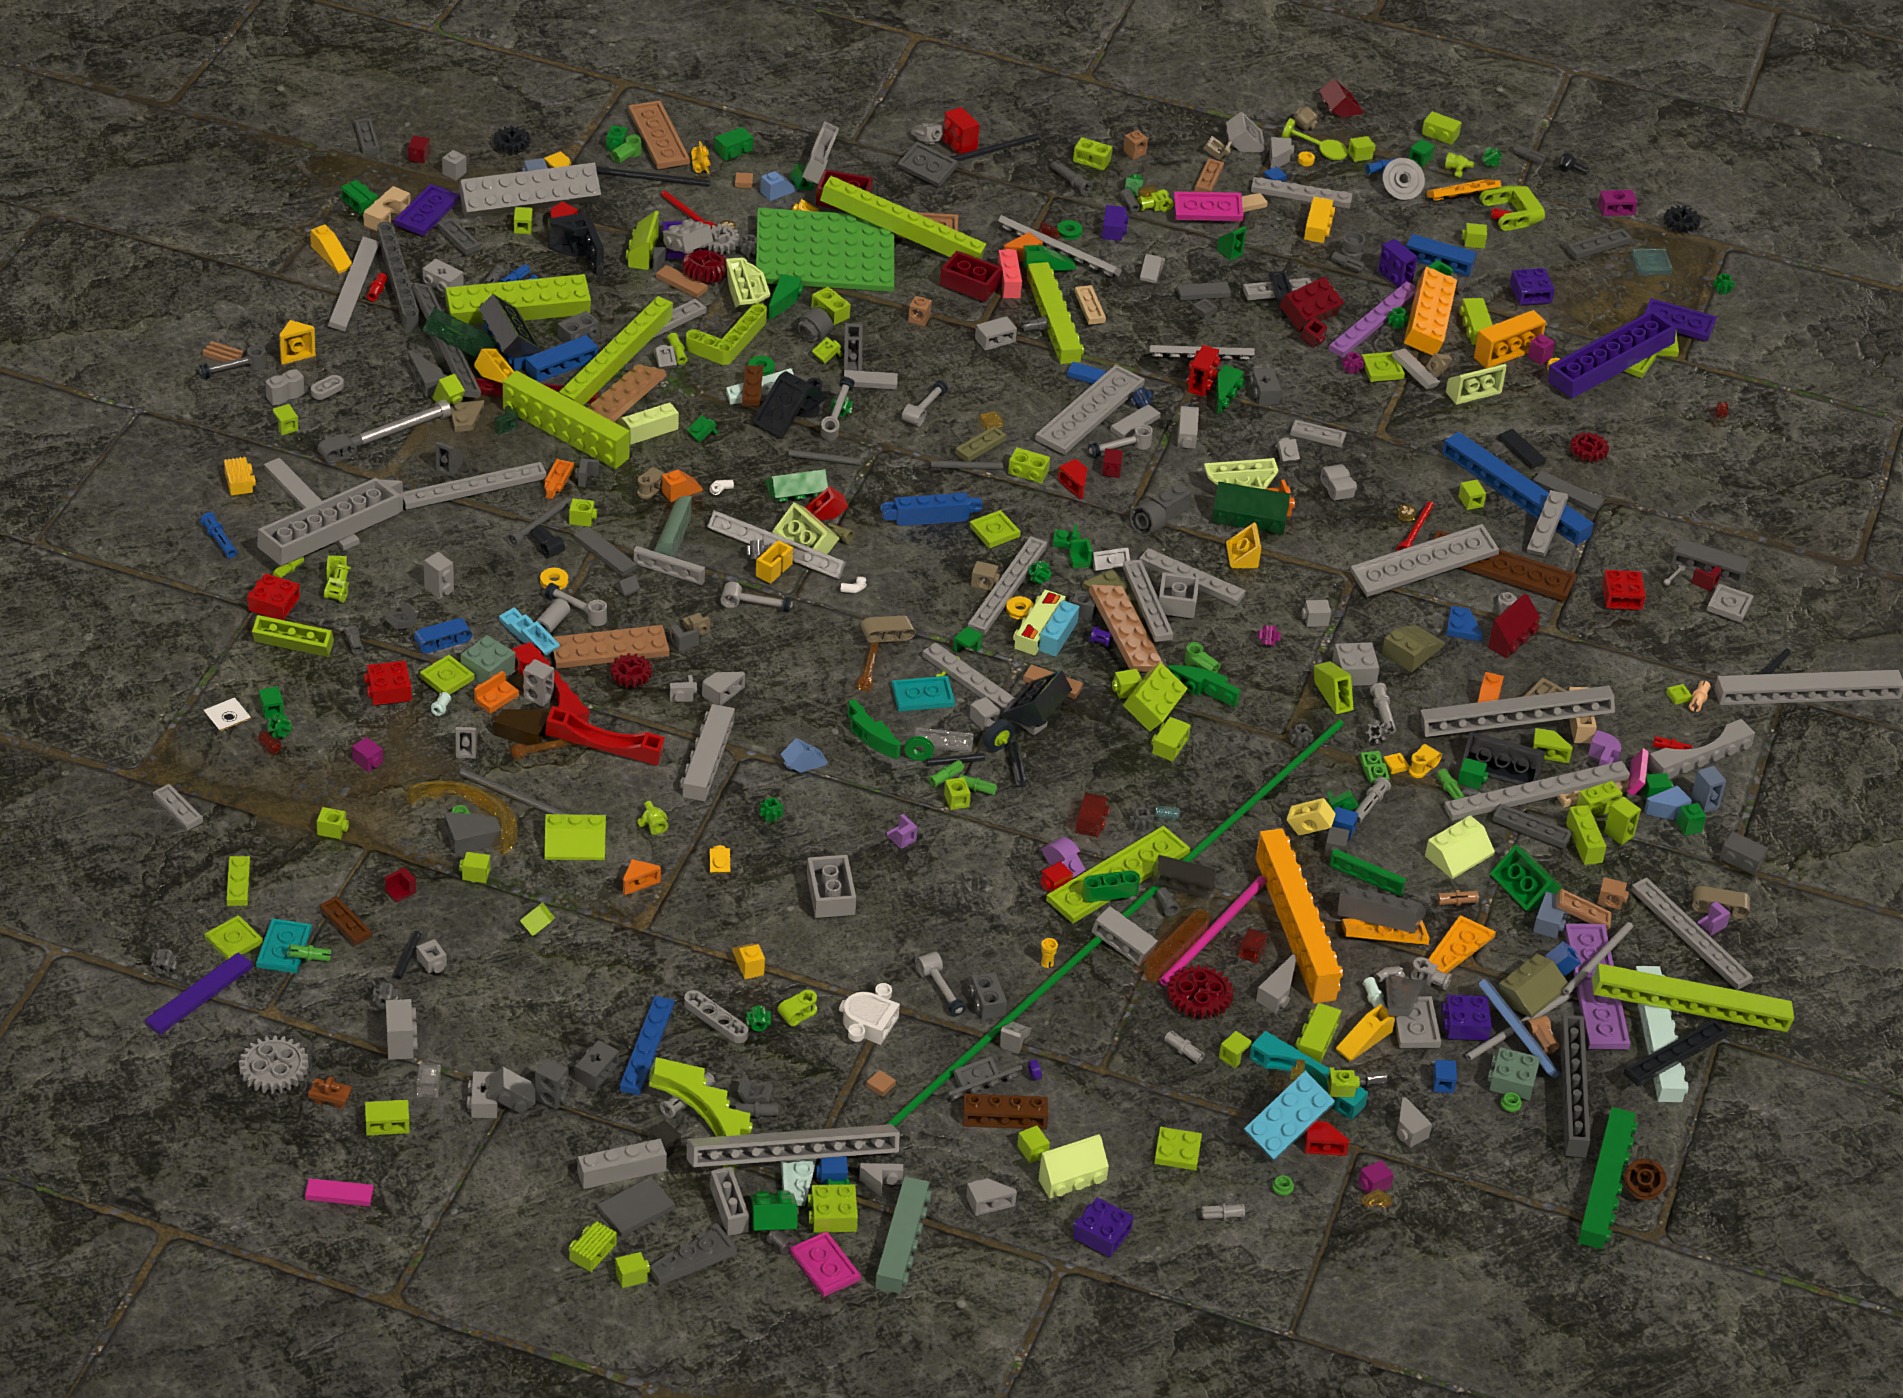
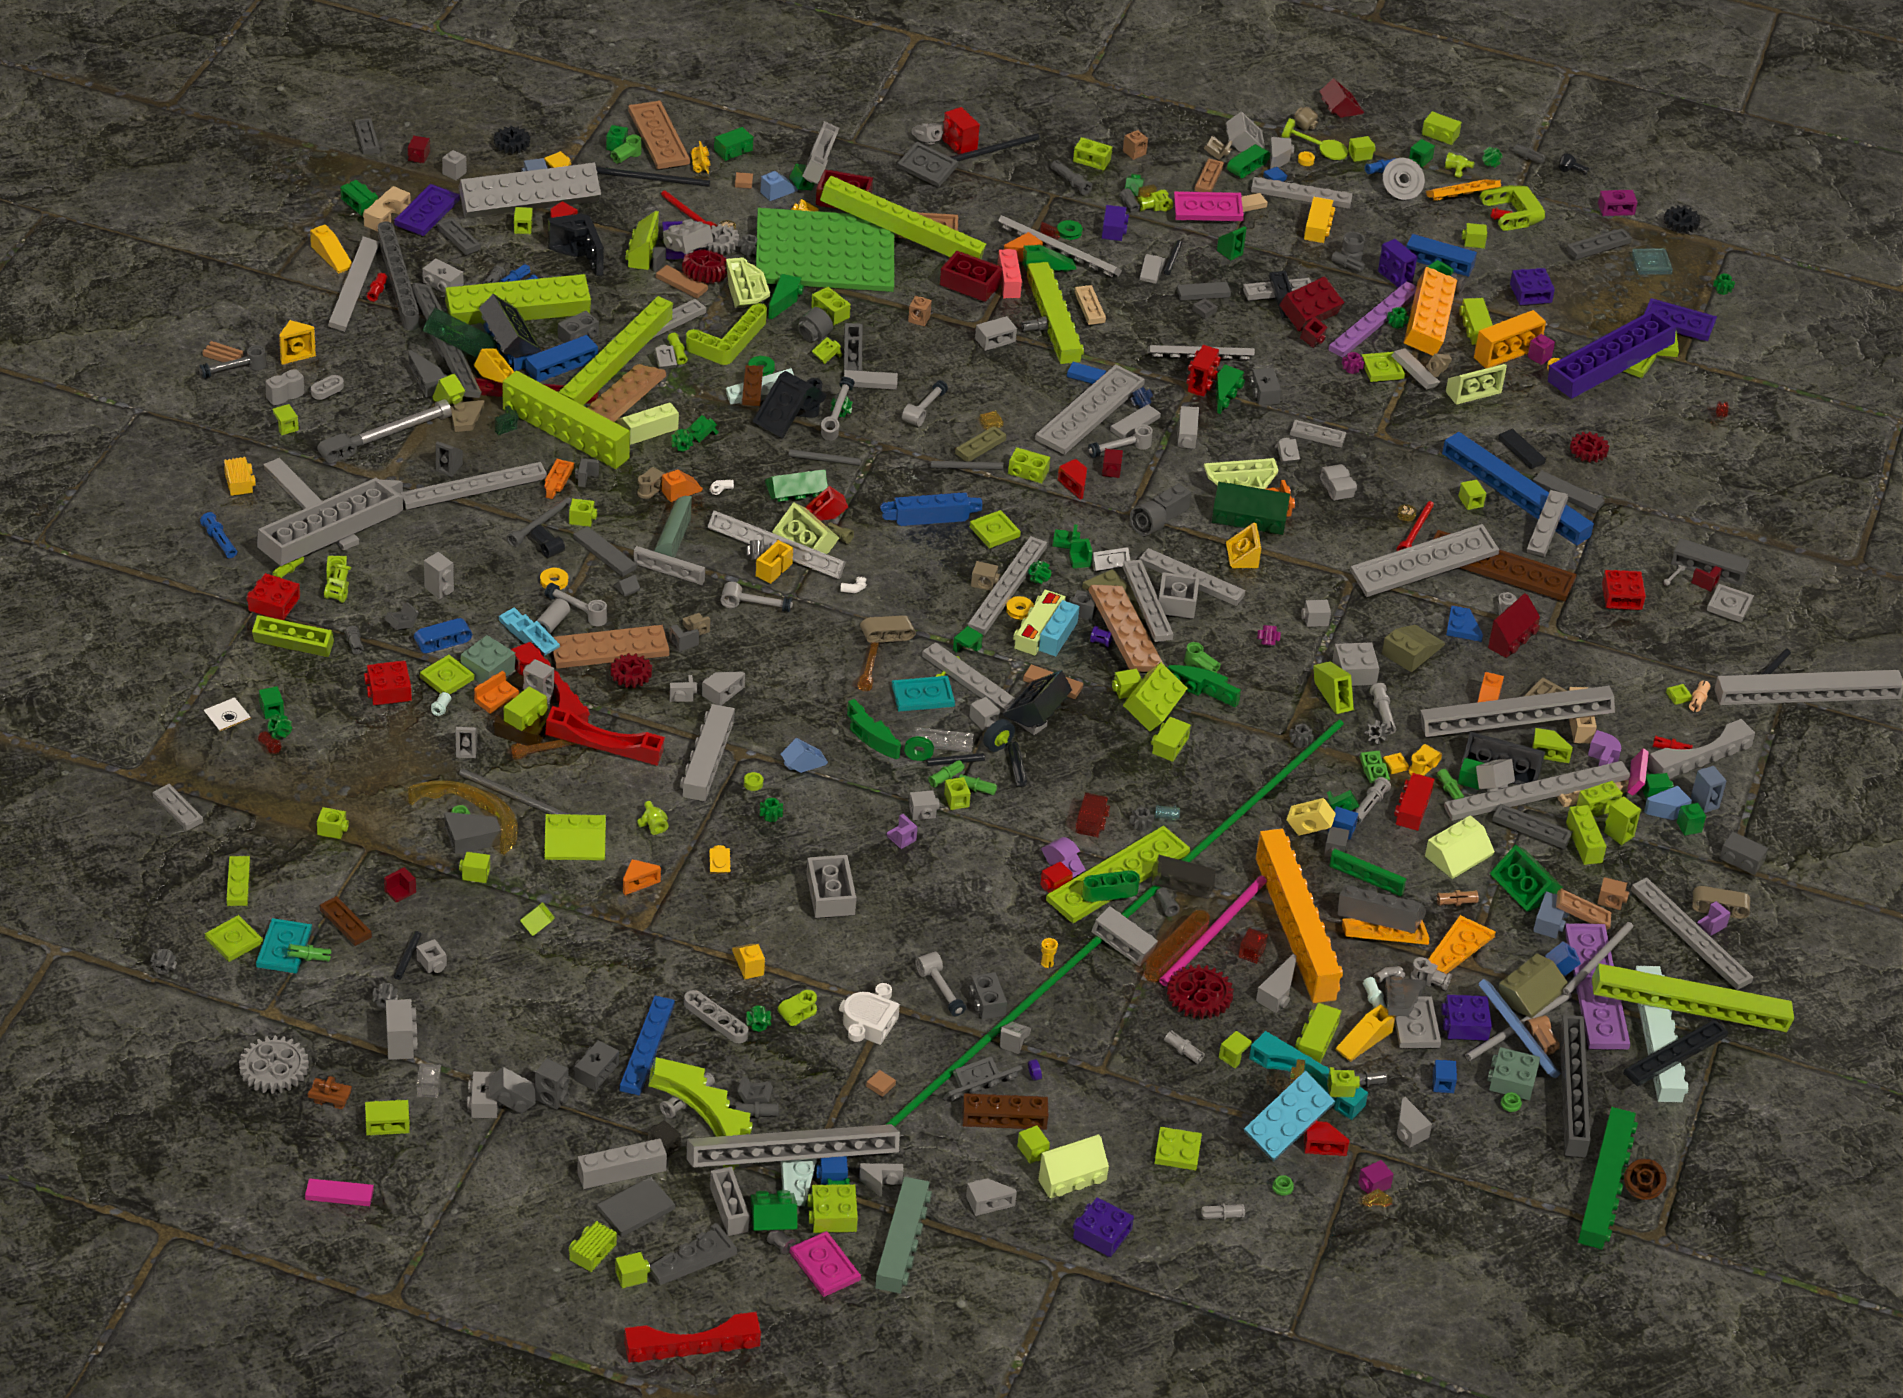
dark purple tile [145,953,253,1035] -> none
magenta brick [352,737,383,772] -> none
none -> lime brick [504,686,548,731]
none -> red arch [624,1312,761,1363]
none -> green gear [671,429,693,451]
none -> lime tile [744,772,763,791]
none -> light grey brick [909,790,940,820]
none -> black bar [1164,240,1182,275]
none -> green beam [1227,144,1270,178]
none -> red brick [1394,773,1435,831]
none -> light grey brick [1476,759,1515,792]

